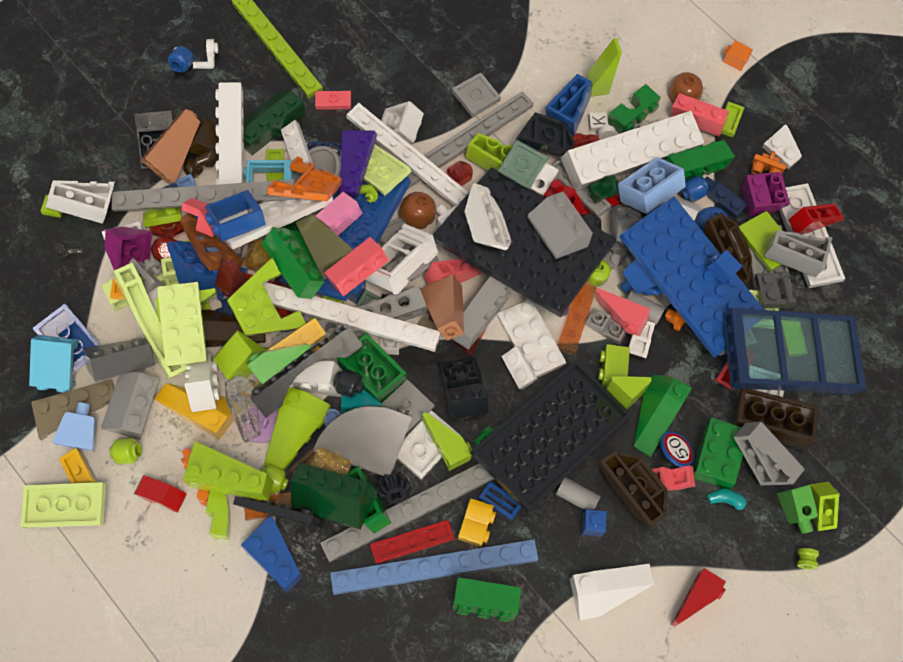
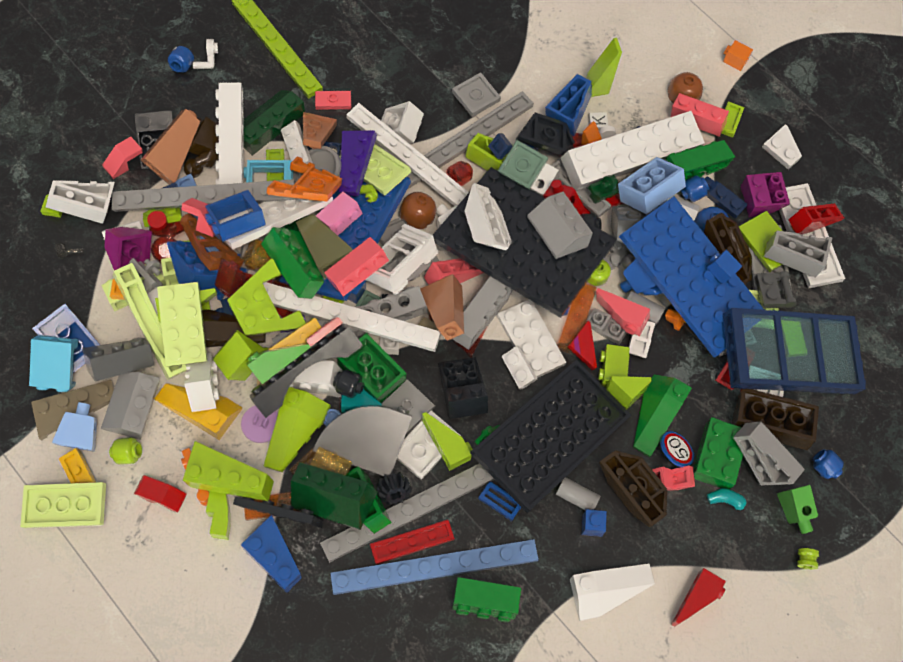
clear slope [225,375,261,442] -> none
lime head [261,465,288,495] -> none
yellow brick [458,498,496,547] -> none
green arch [608,84,661,134] -> none
orange hips [750,150,786,174] -> none
lime slope [809,482,839,531] -> none
none -> coral slope [102,137,143,179]
none -> red tile [147,211,168,231]
none -> nougat wing [303,112,337,149]
none -> tile [305,317,343,347]
none -> dark blue tile [488,133,513,159]
none -> red tile [567,320,597,370]
none -> orange slope [581,121,602,145]
none -> blue head [813,449,844,479]

